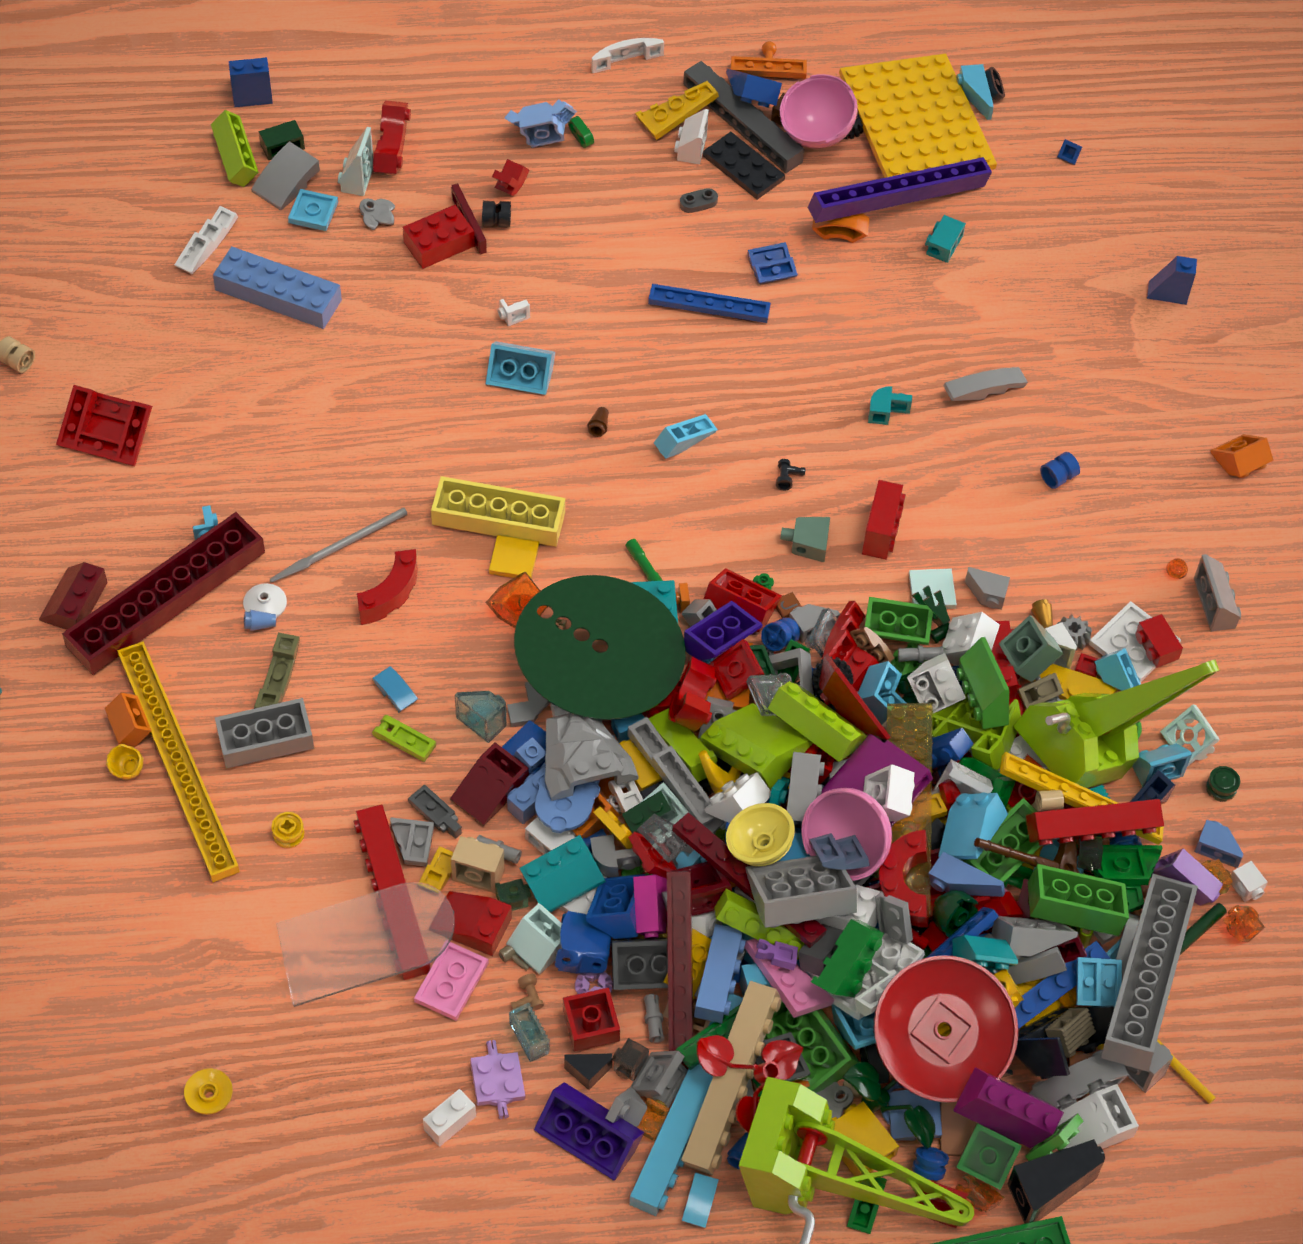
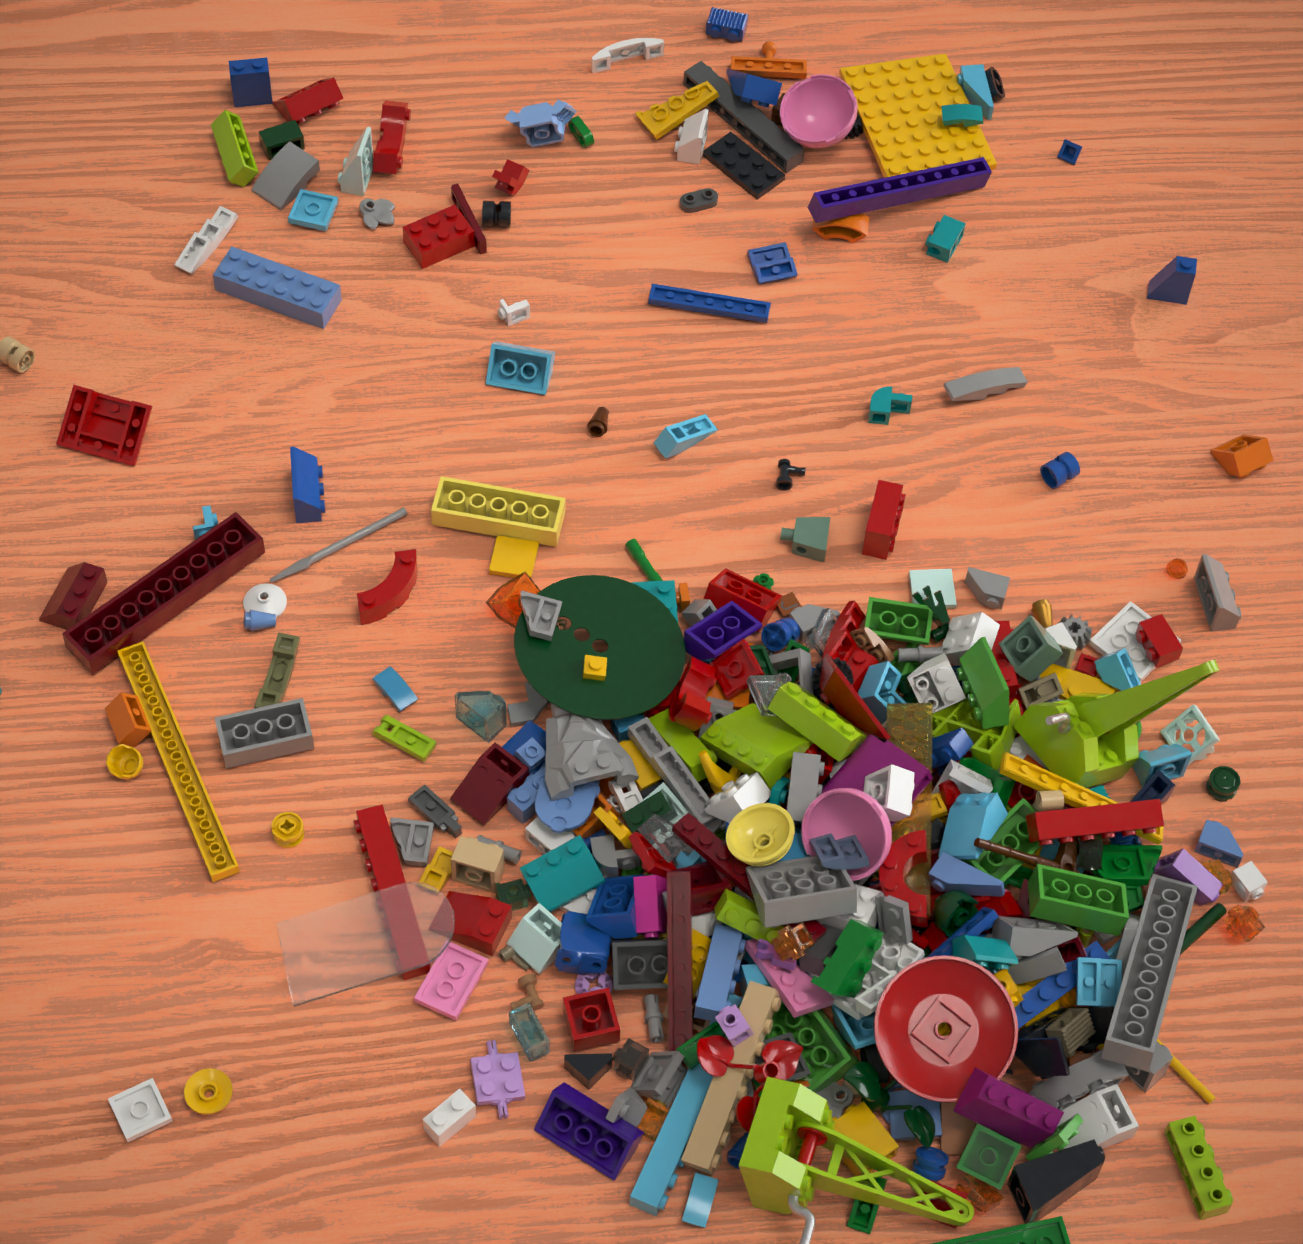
none -> white plate [108,1078,173,1143]
none -> red slope [273,77,344,124]
none -> blue slope [290,447,325,523]
none -> light grey wing [520,590,562,641]
none -> yellow plate [583,655,607,681]
none -> blue brick [706,7,748,41]
none -> lavender brick [715,1004,754,1047]
none -> clear orange brick [771,923,815,962]
none -> teal slope [941,104,983,127]
none -> lime brick [1164,1116,1233,1220]

